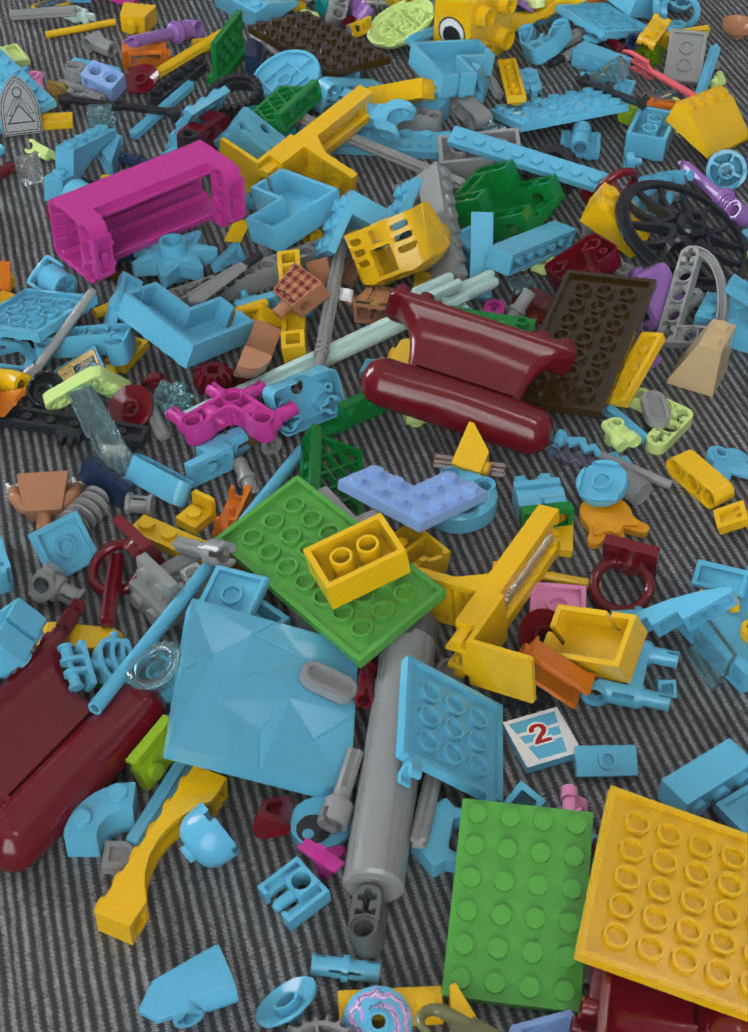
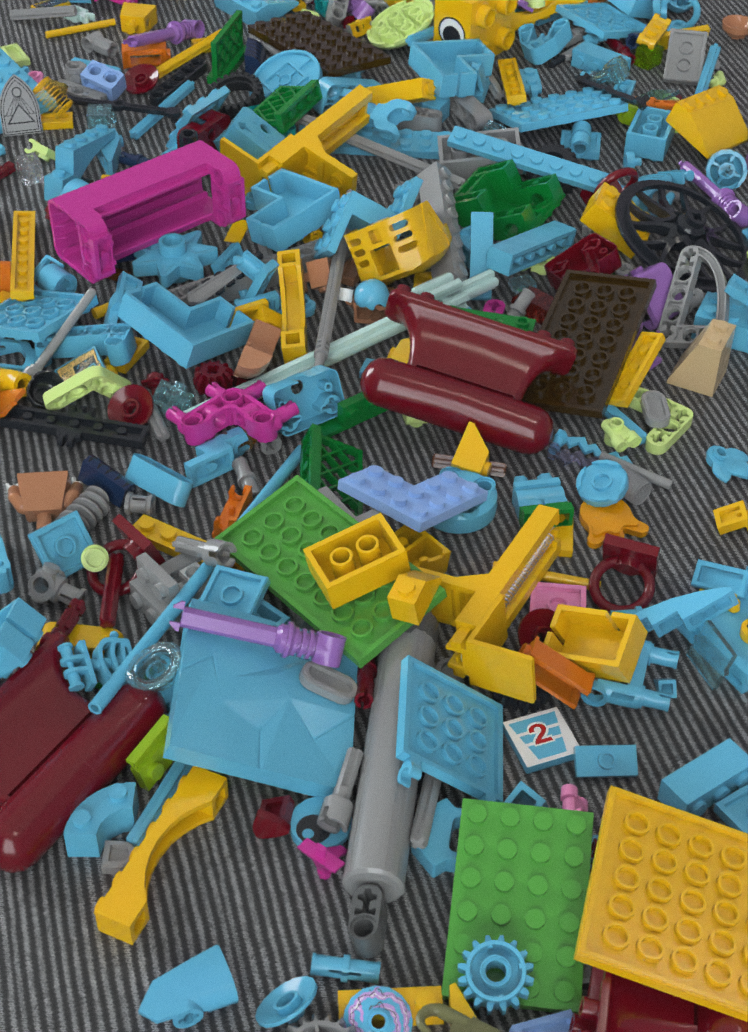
clear light blue slope [67,383,132,475] -> none
yellow bracket [175,489,216,535] -> none
medium azure cylinder [179,802,241,868] -> none
medium azure brick [257,856,332,932] -> none
nougat torso [272,262,330,320] -> none
coral piece [623,49,697,97] -> none
yellow beam [666,449,735,509] -> none
none -> yellow plate [10,211,36,301]
none -> yellow piece [32,76,74,119]
none -> yellowish green plate [81,544,109,572]
none -> medium lavender piece [169,601,347,668]
none -> medium azure piece [233,250,280,299]
none -> medium azure hair [354,279,390,310]
none -> yellow slope [387,570,442,626]
none -> medium azure gear [458,935,534,1015]

